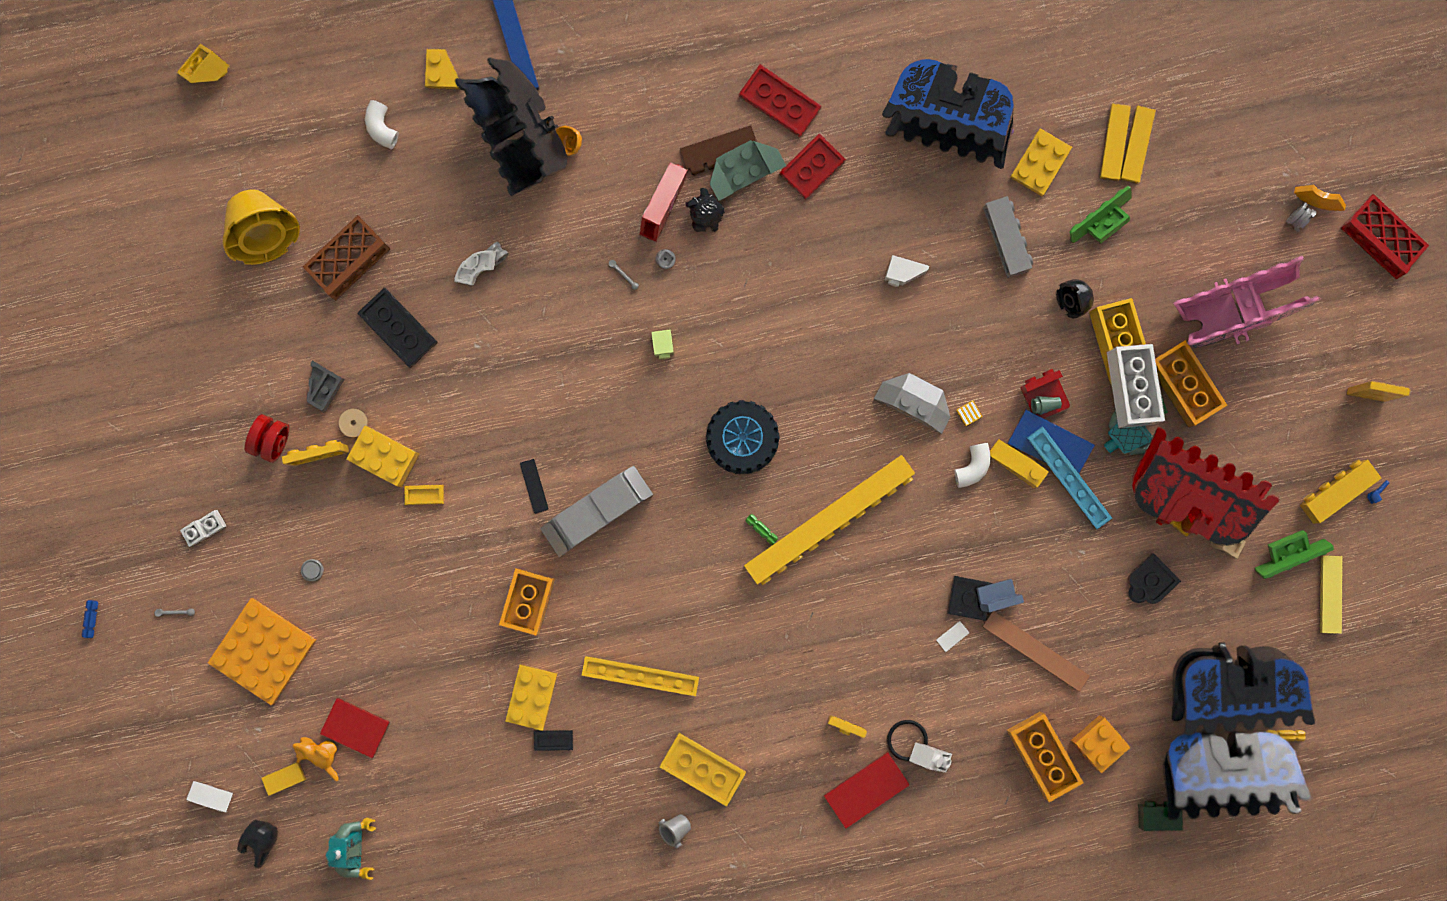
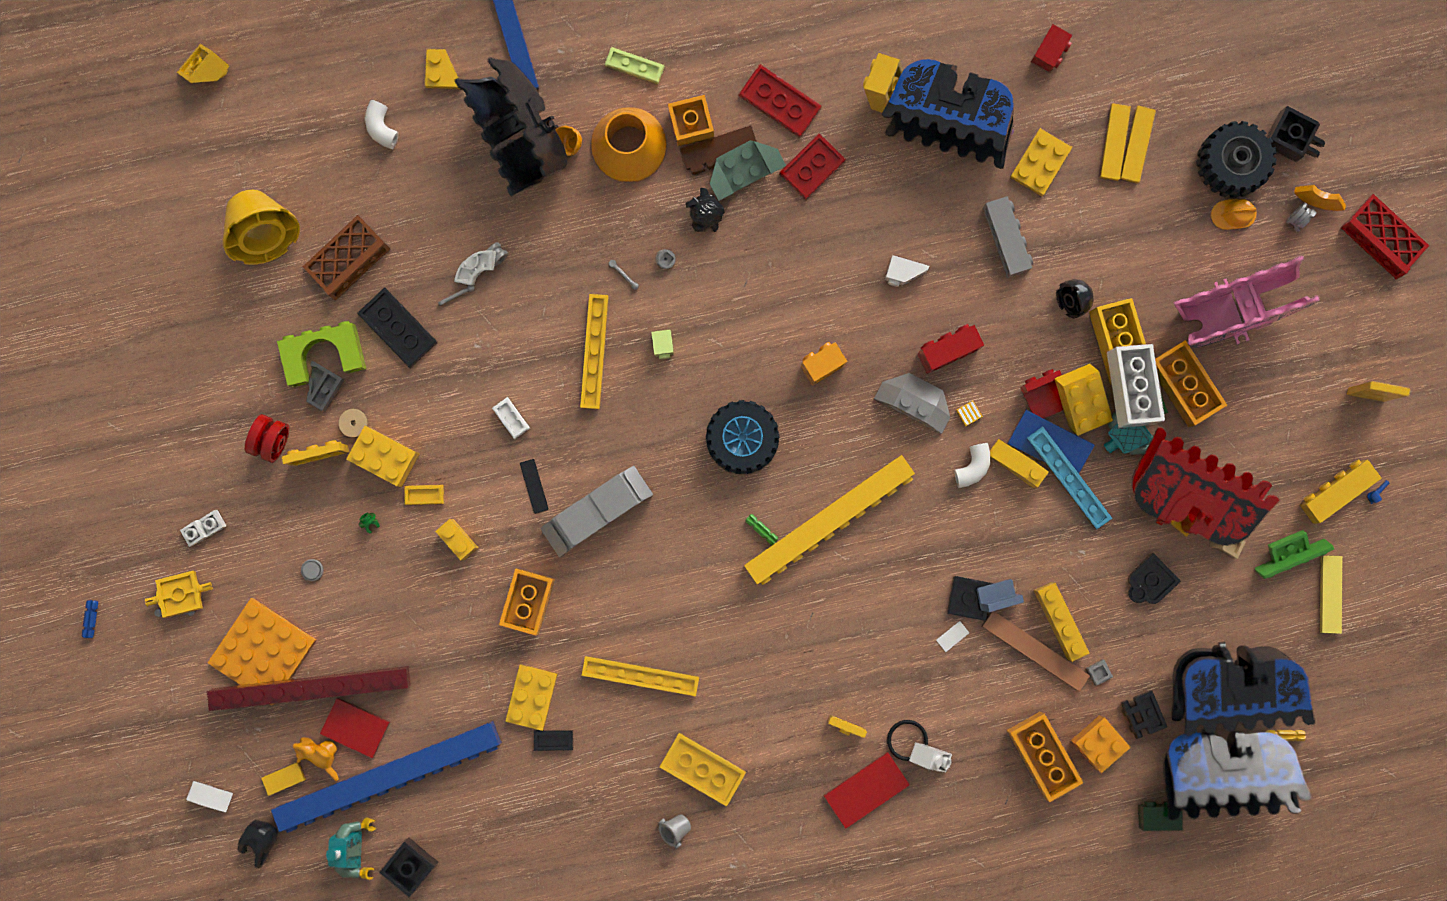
slope [639,162,687,242] -> none
sand green cone [1031,396,1062,415] -> none
bright green bracket [1069,186,1132,244] -> none
none -> yellow plate [145,571,213,618]
none -> dark red brick [207,666,411,711]
none -> blue brick [271,721,502,833]
none -> lime arch [277,321,366,388]
none -> green plate [358,512,380,534]
none -> black brick [379,837,438,897]
none -> yellow brick [435,519,479,560]
none -> light grey hinge [438,285,475,306]
none -> white plate [492,397,530,439]
none -> yellow plate [580,294,609,410]
none -> light orange cone [591,107,666,182]
none -> yellowish green tile [605,47,664,84]
none -> light orange brick [668,95,714,146]
none -> light orange brick [801,342,848,386]
none -> yellow brick [863,53,903,113]
none -> red brick [917,324,984,374]
none -> red brick [1031,24,1072,73]
none -> yellow brick [1033,582,1089,662]
none -> yellow brick [1054,364,1113,436]
none -> light grey tile [1086,659,1113,686]
none -> black plate [1121,690,1168,739]
none -> black wheel [1197,121,1277,198]
none -> light orange piece [1211,199,1256,230]
none -> black hinge [1267,106,1325,162]

